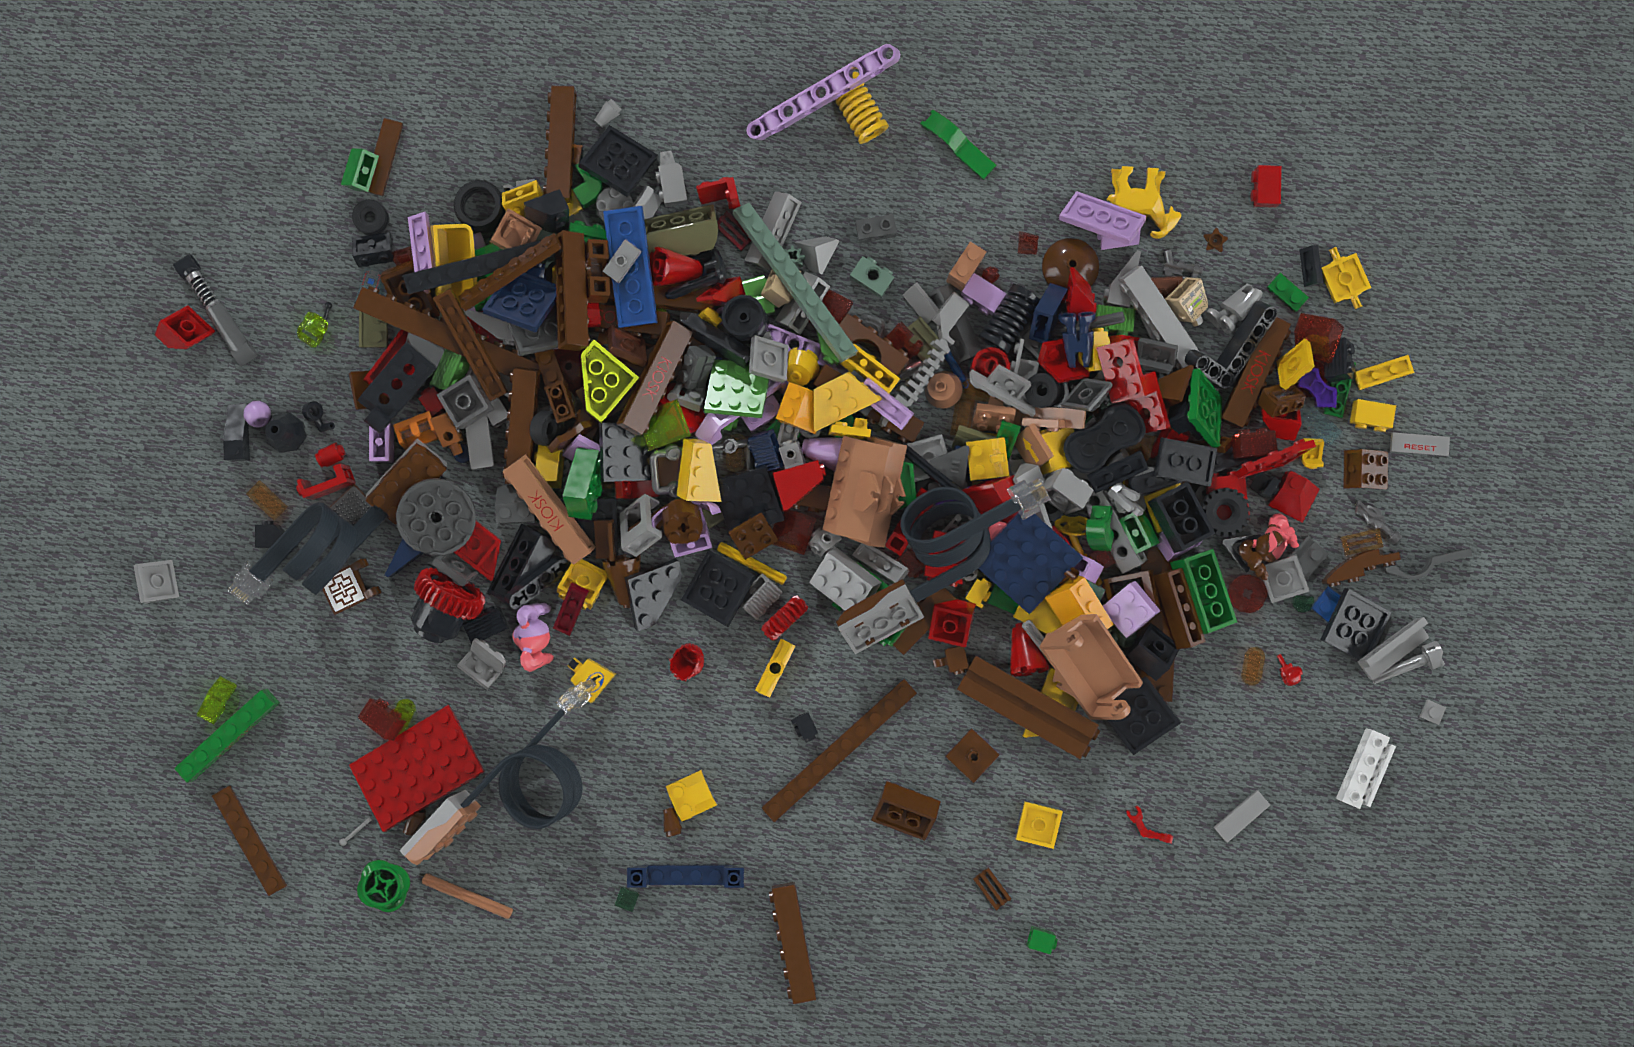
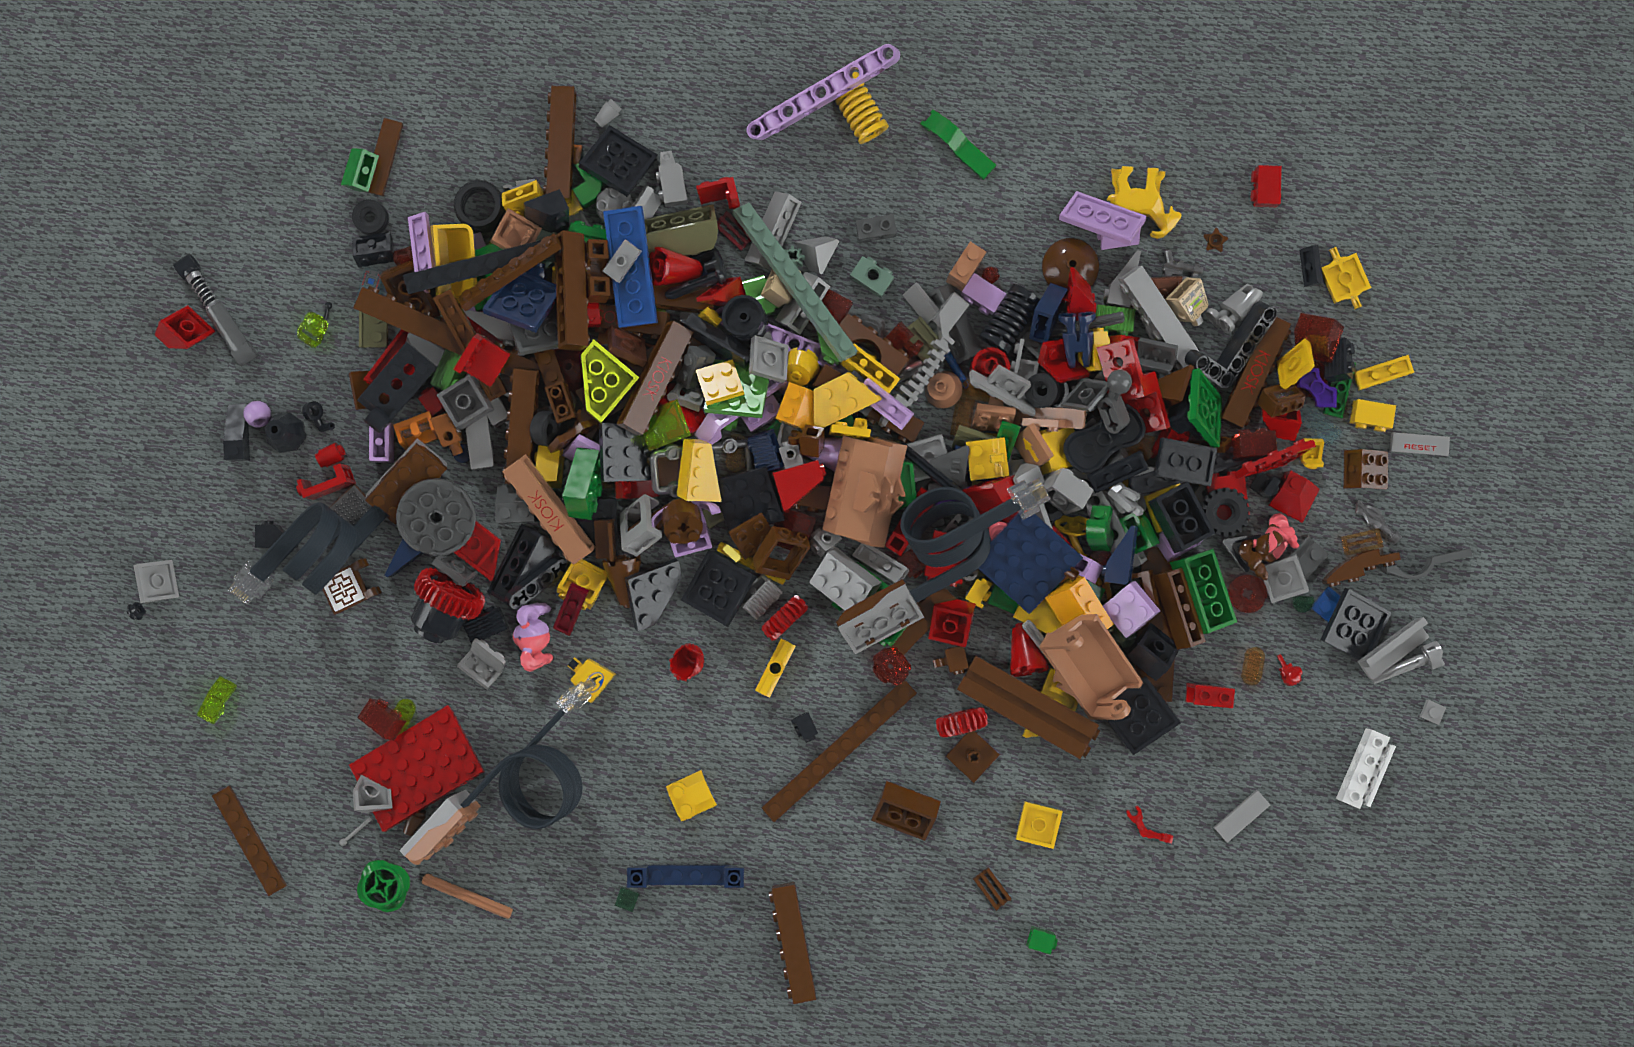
green brick [174,689,280,783] -> none
clear orange tile [246,480,288,520] -> none
reddish brown cone [663,808,683,837] -> none
clear red slope [1018,231,1039,255] -> none
green plate [1266,273,1309,312] -> none
none -> black plate [127,602,146,620]
none -> light grey slope [353,775,392,813]
none -> red bracket [453,333,510,387]
none -> plate [696,359,744,406]
none -> light yellow tile [722,545,742,563]
none -> reddish brown window [752,526,811,580]
none -> reddish brown brick [788,424,824,458]
none -> clear red plate [873,646,911,686]
none -> red gear [936,707,988,737]
none -> dark grey beam [1098,369,1132,434]
none -> dark blue slope [1102,526,1138,585]
none -> red panel [1185,683,1235,708]

